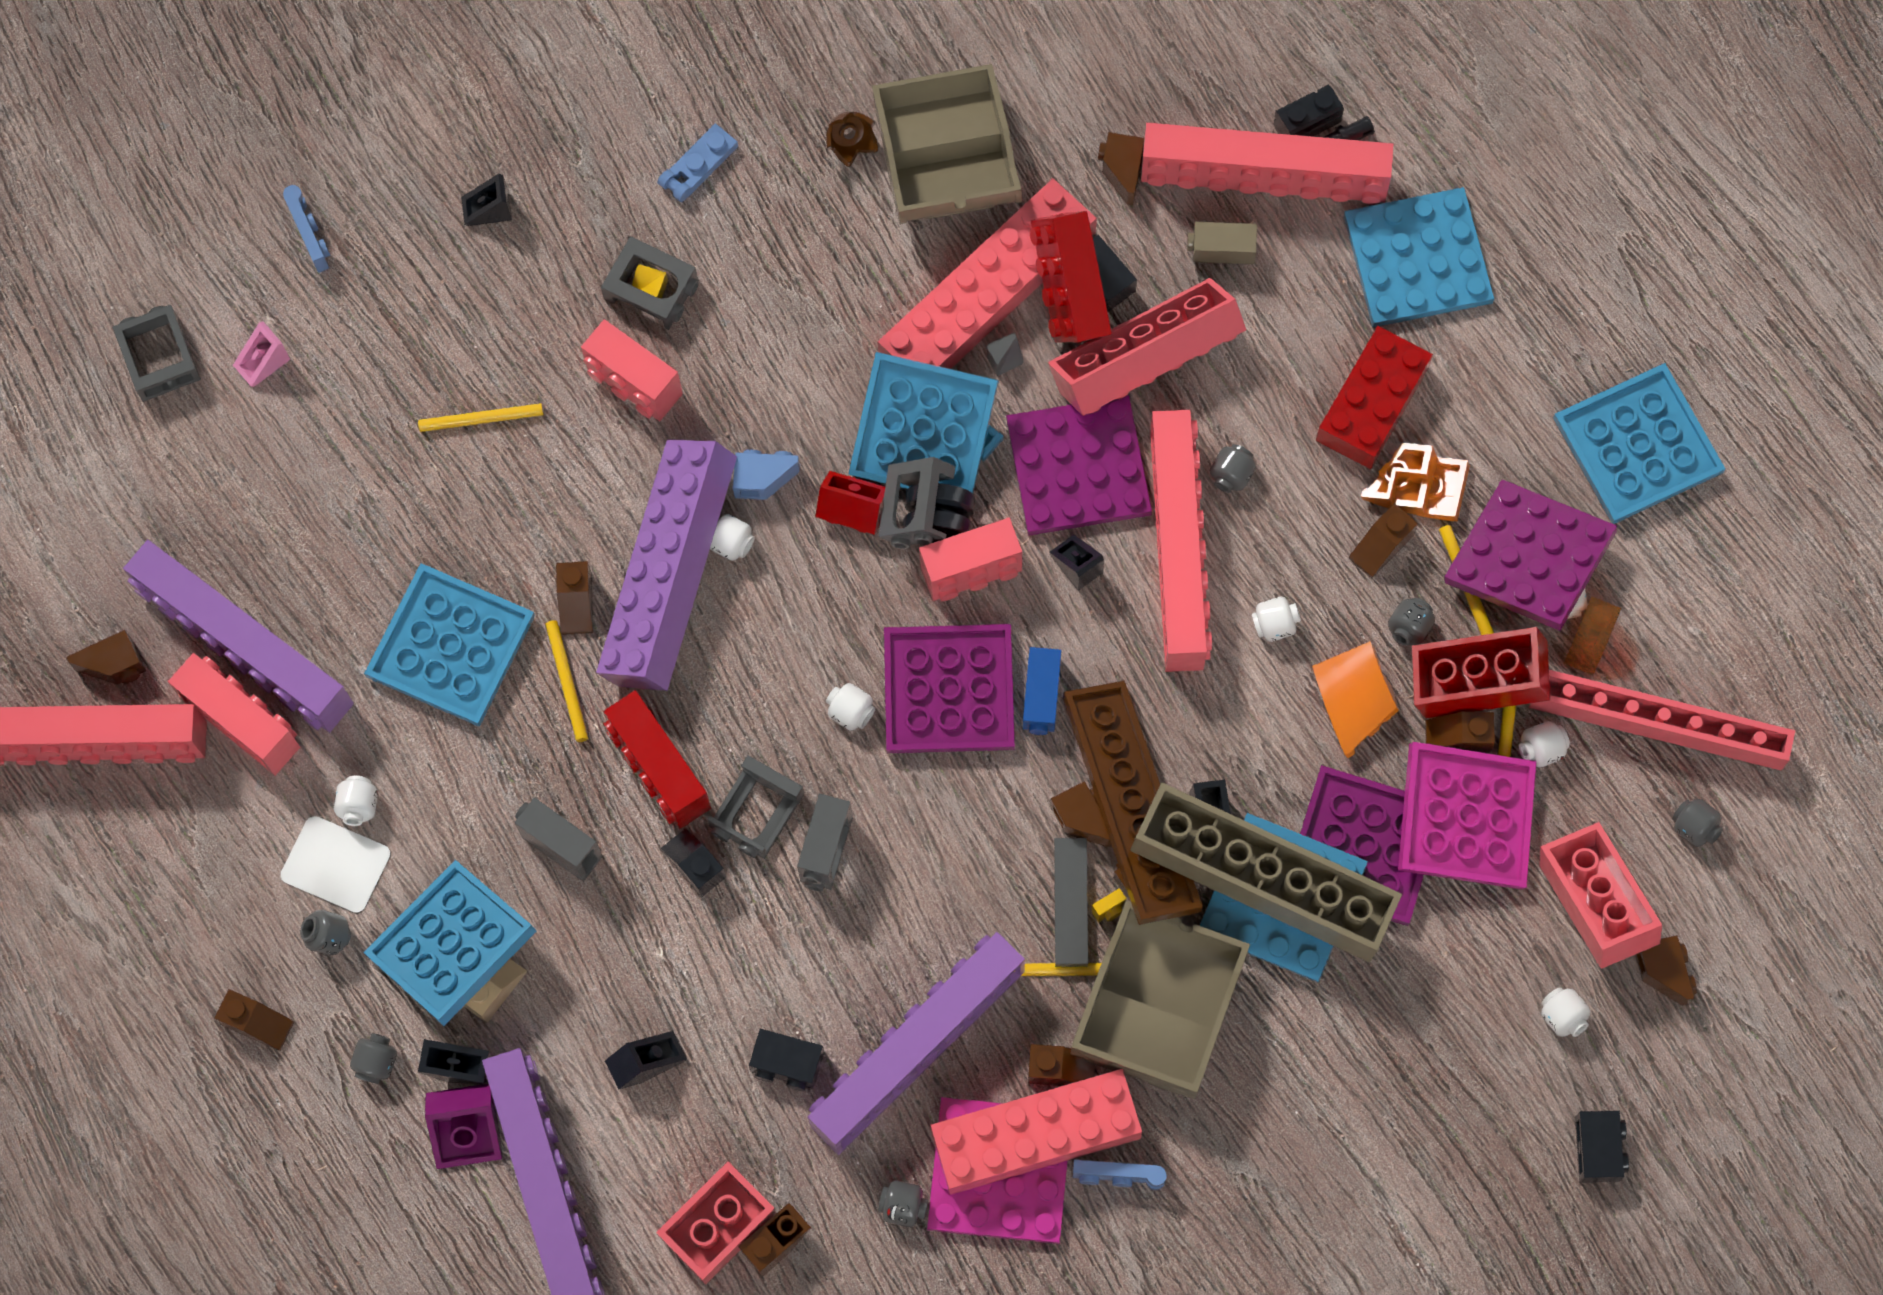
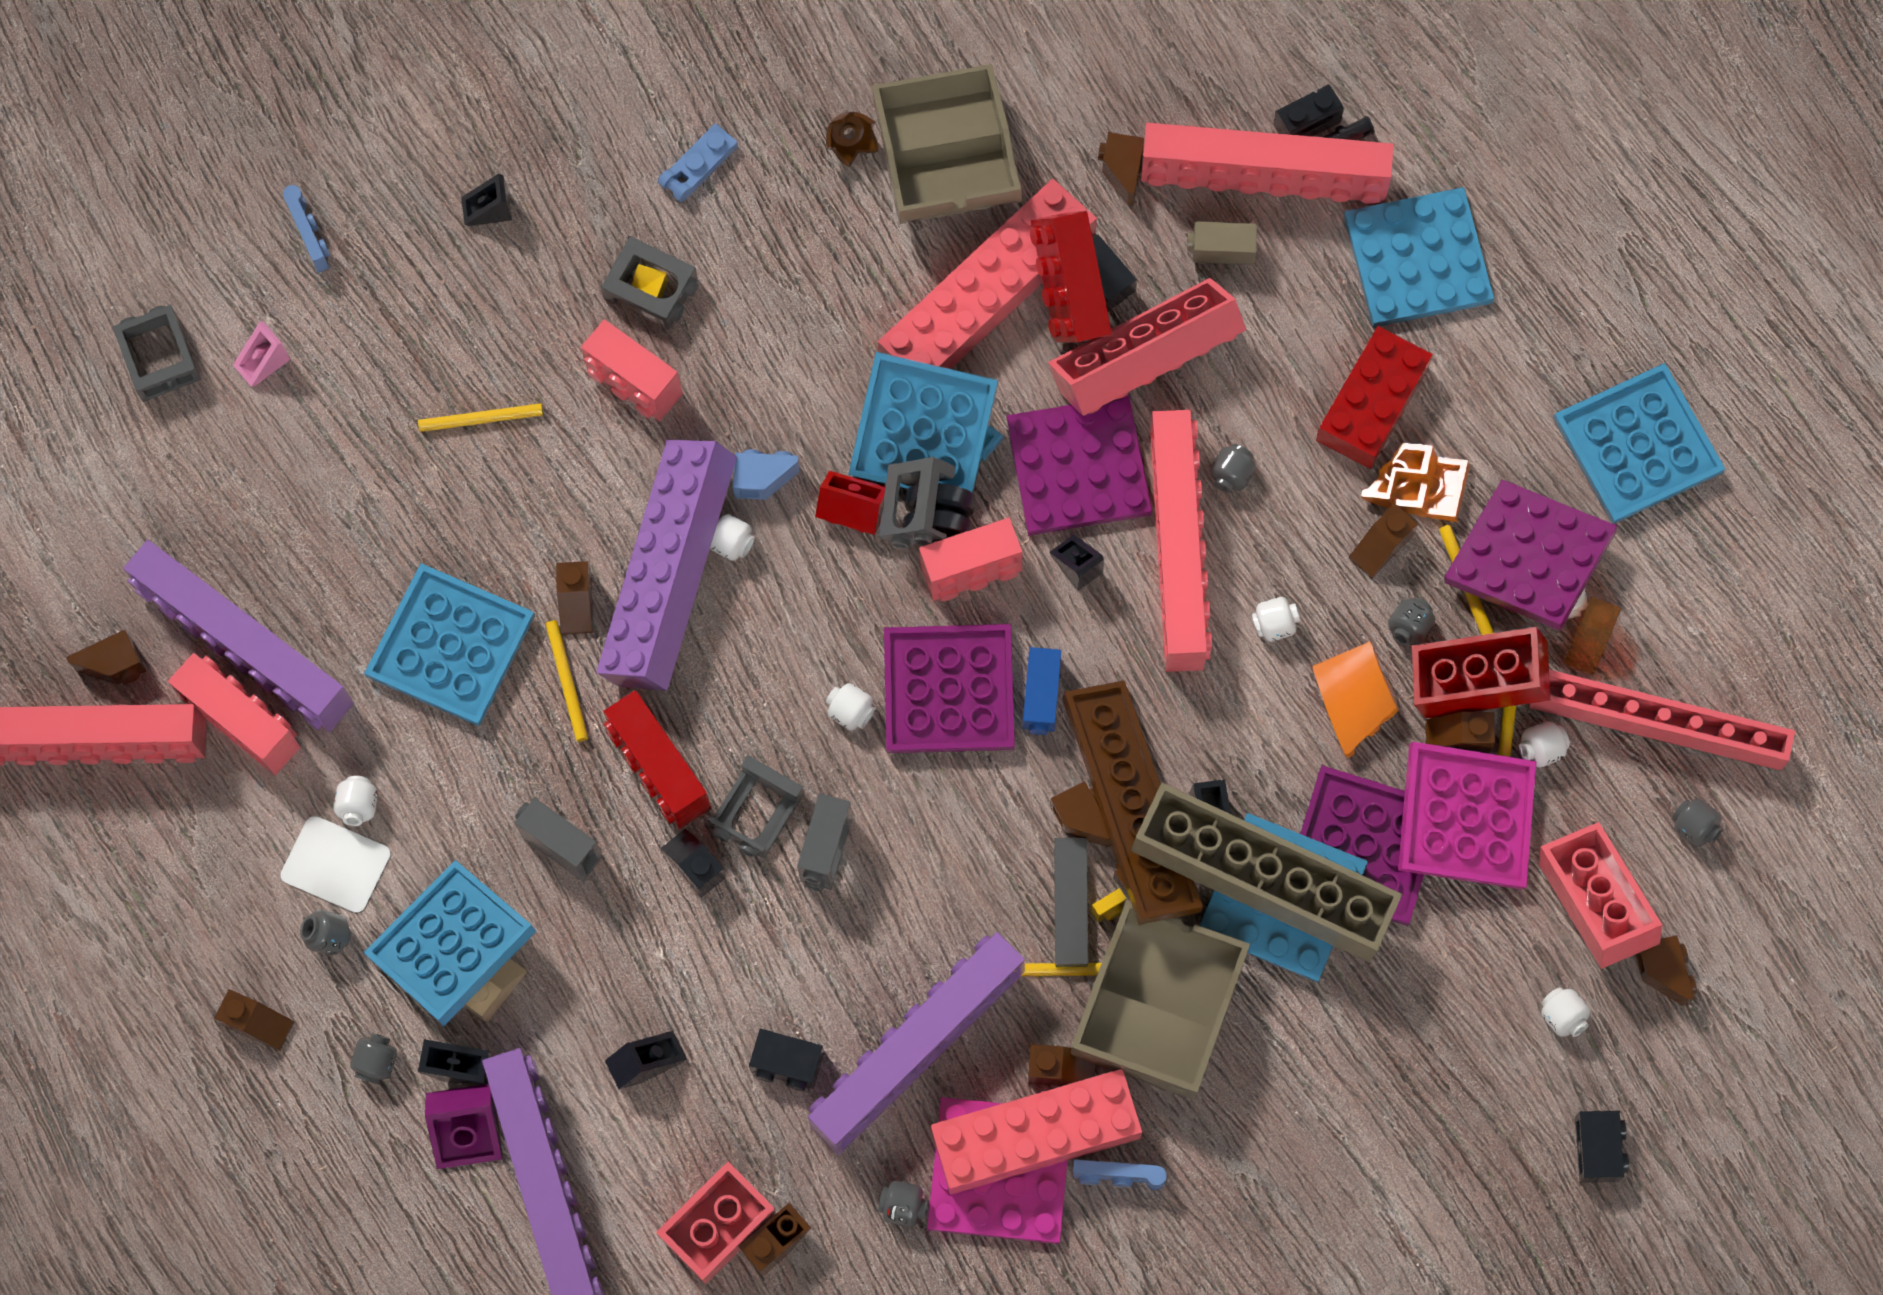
dark grey slope [987,333,1023,376] -> none

